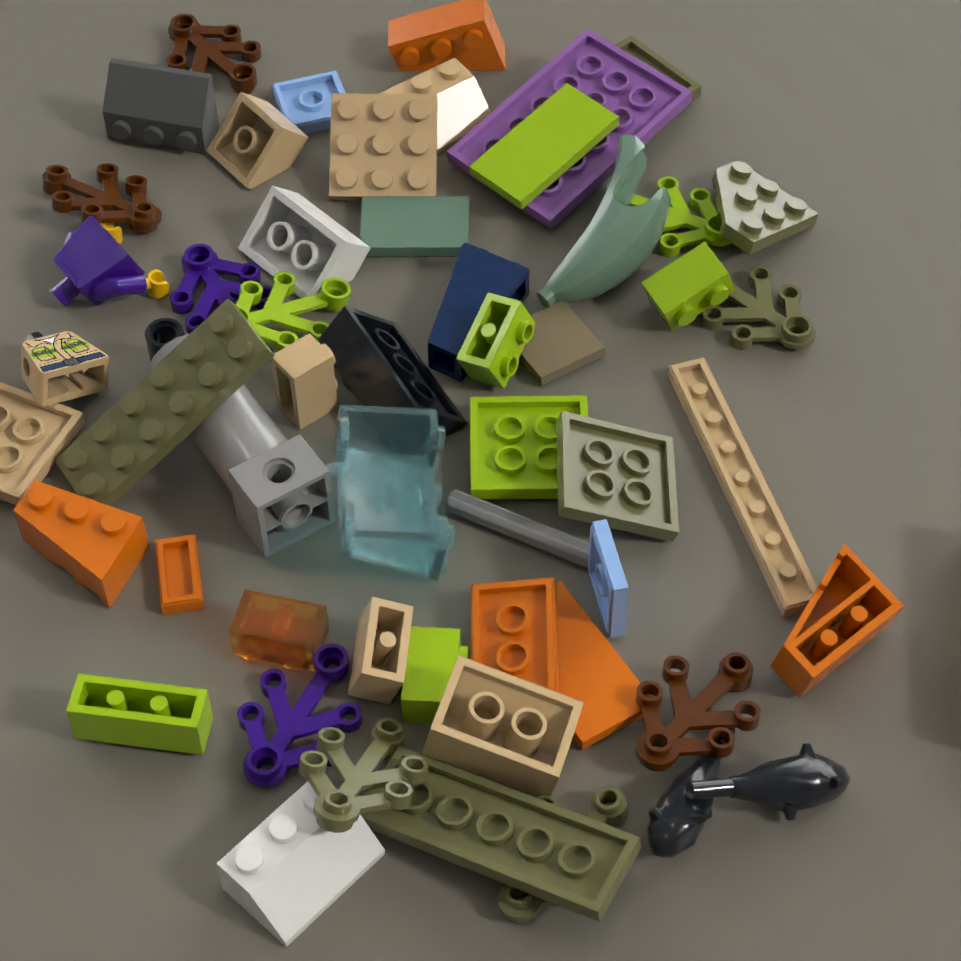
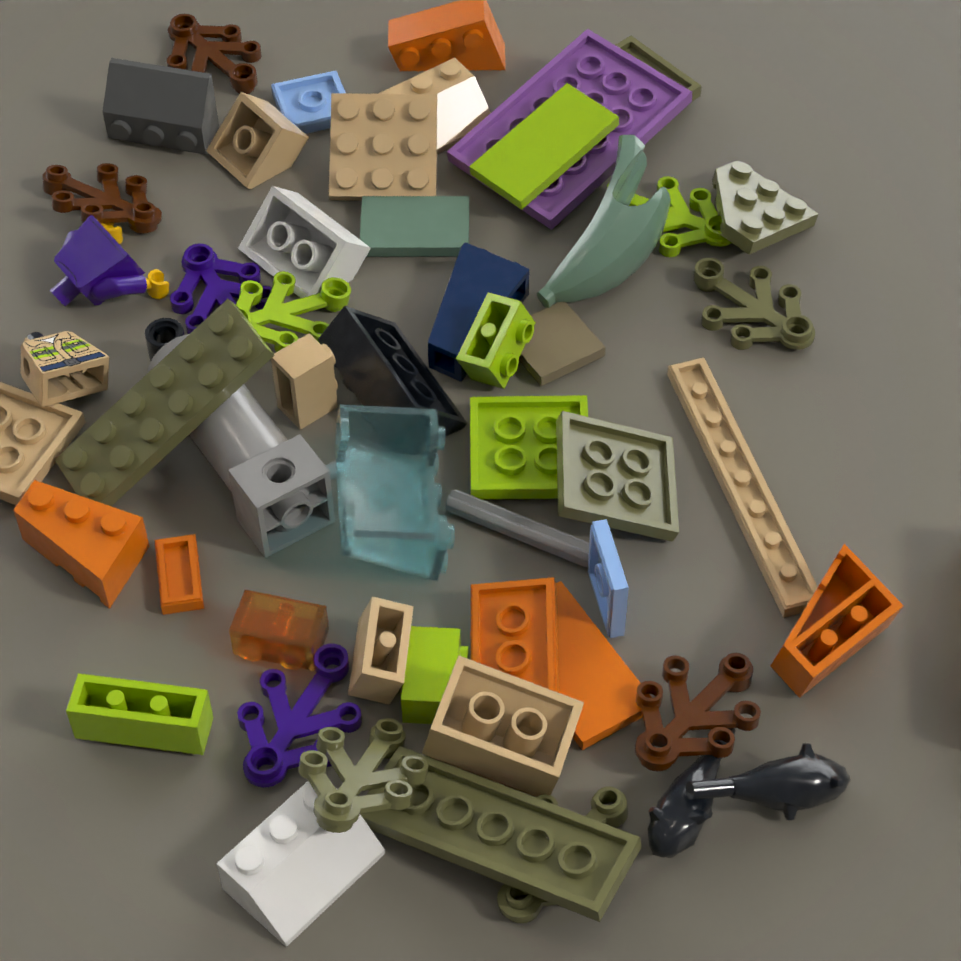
lime brick [641,242,735,331] -> none

